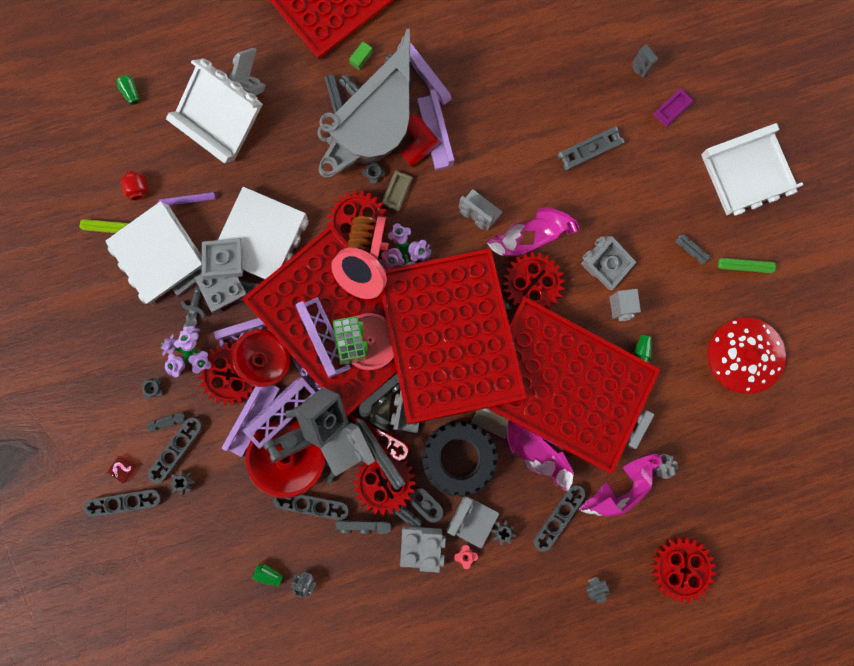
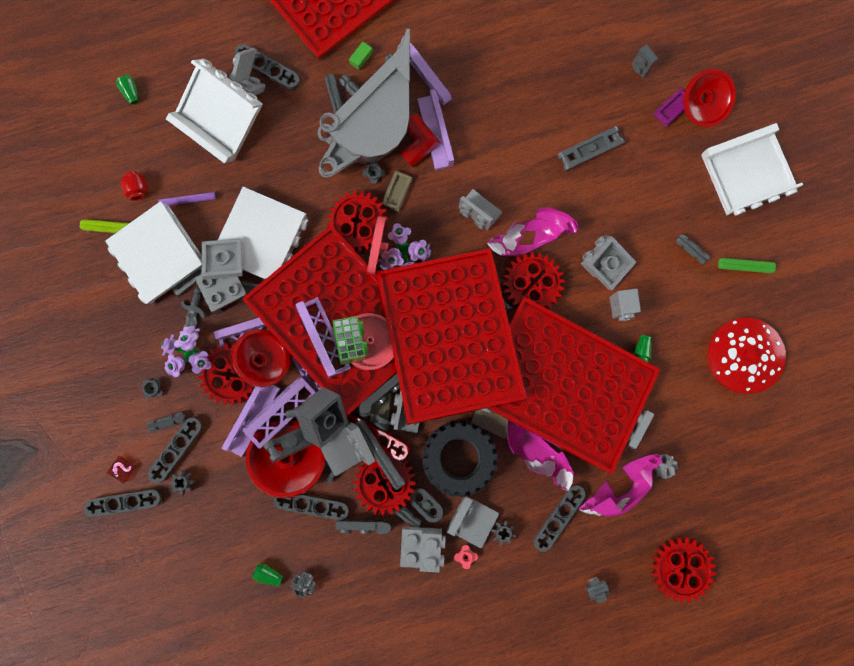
coral piece [332,248,387,299] -> none
dark orange piece [348,216,377,253] -> none
none -> dark grey beam [235,44,300,91]
none -> red dish [683,69,736,127]

